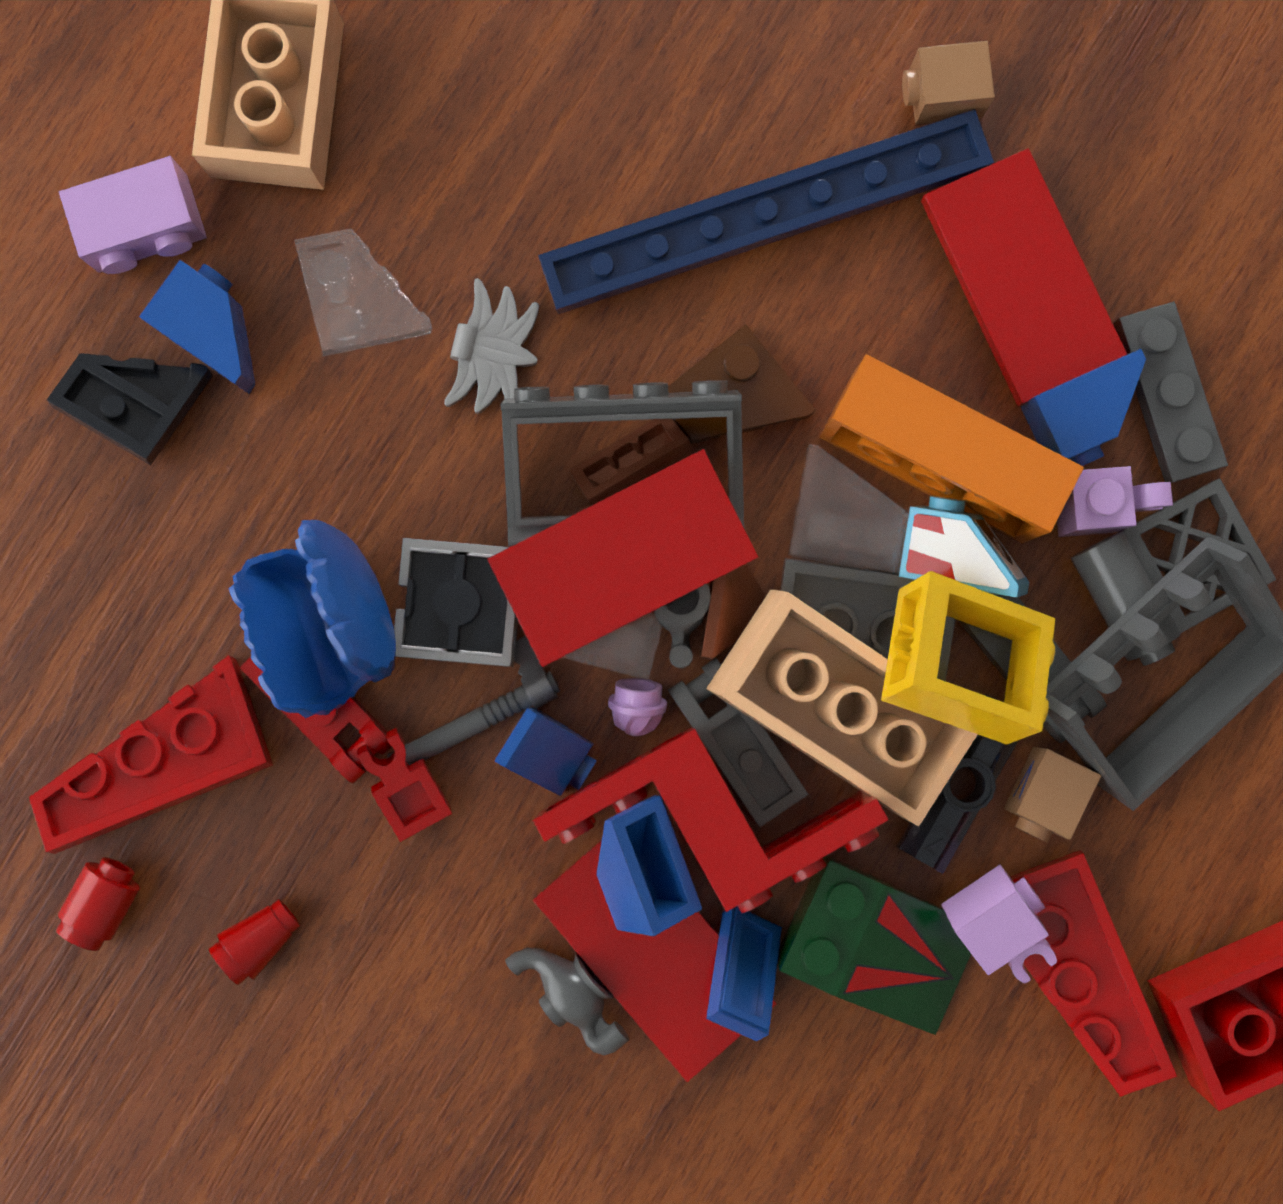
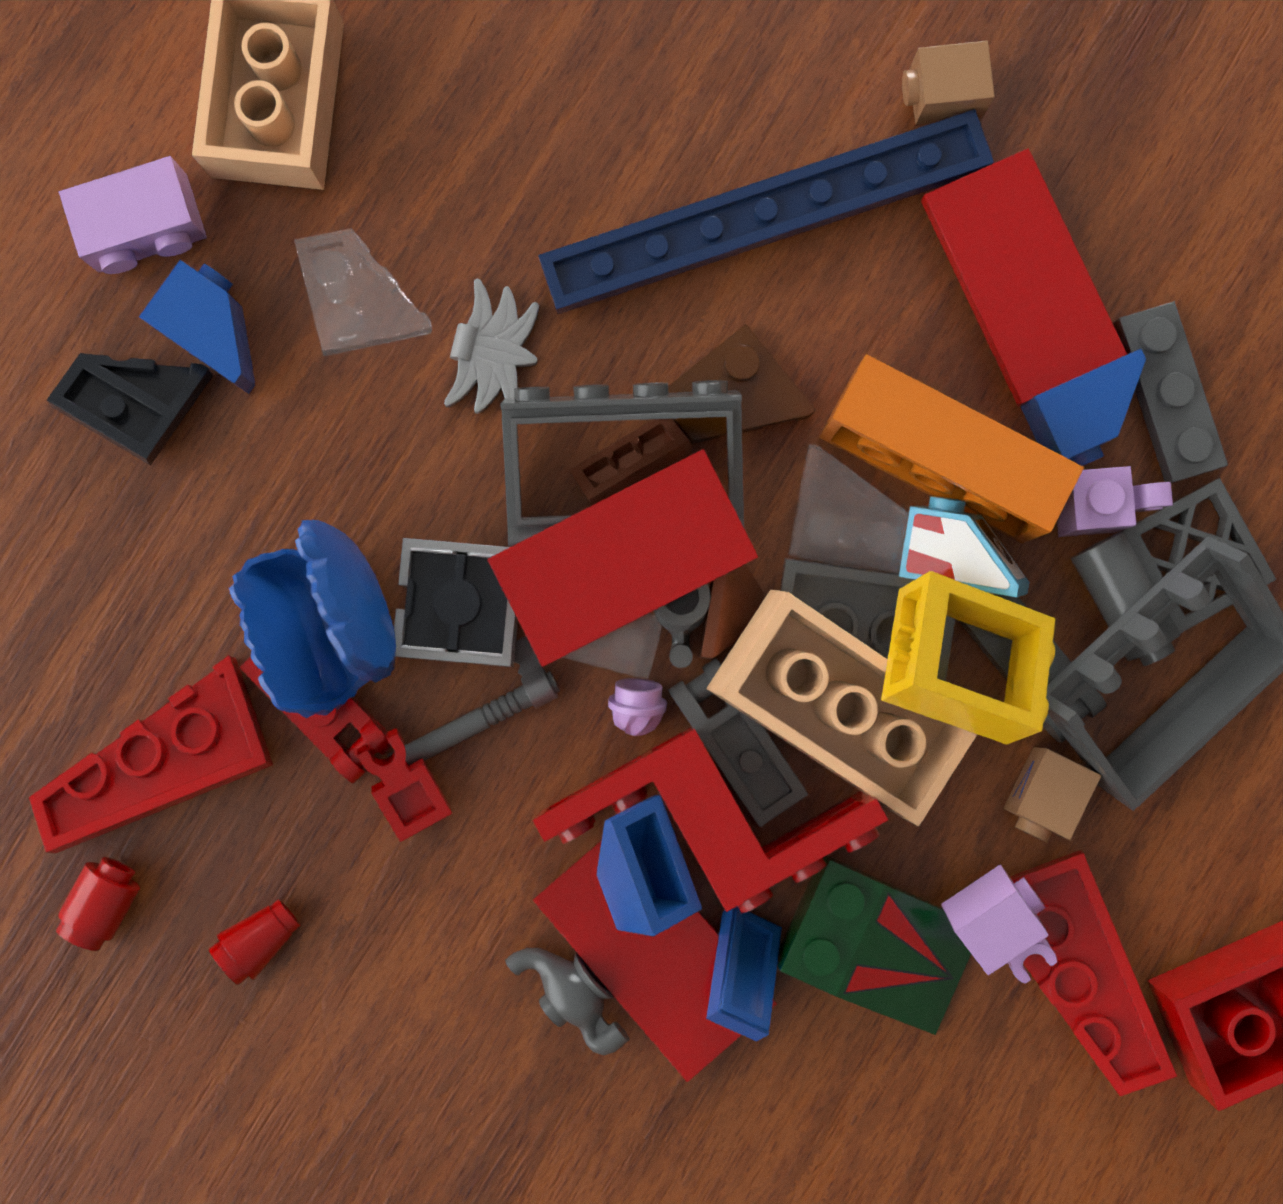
blue slope [495,707,597,796] -> none
black piece [896,694,1019,874] -> none

